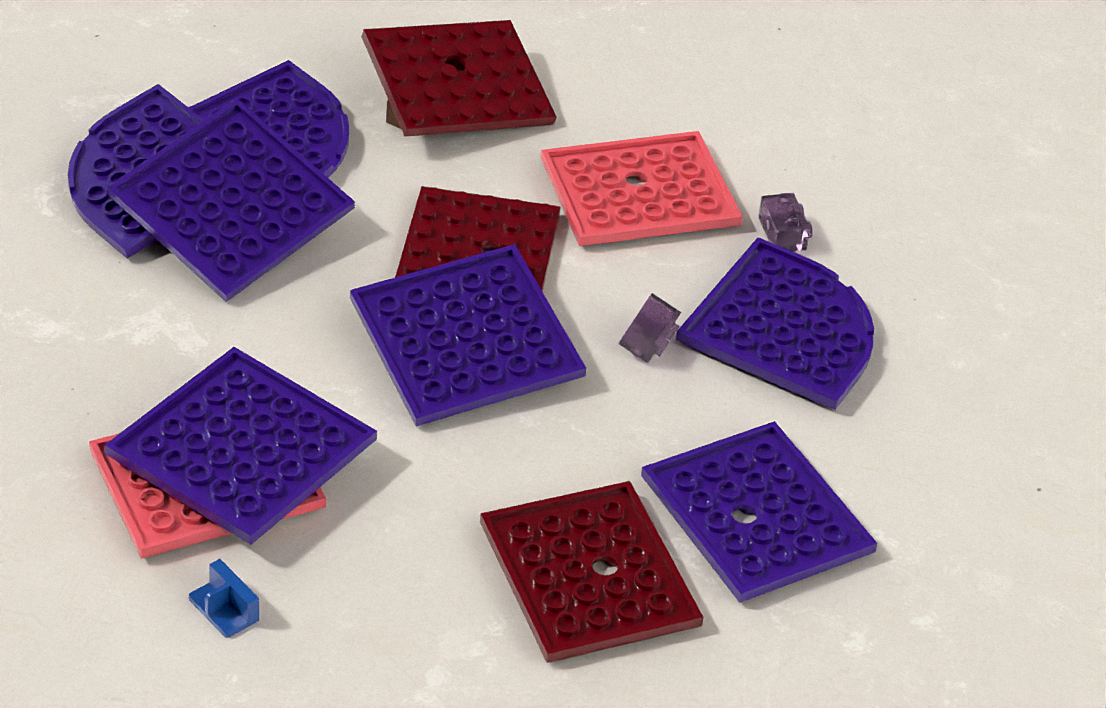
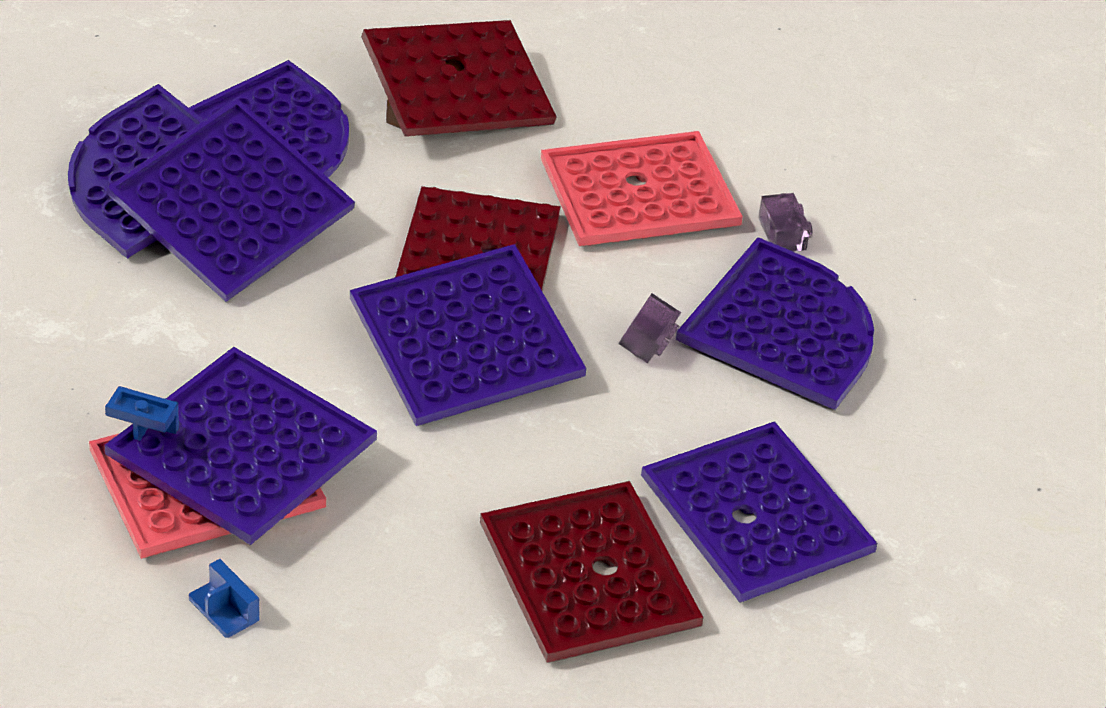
none -> blue panel [105,386,179,441]

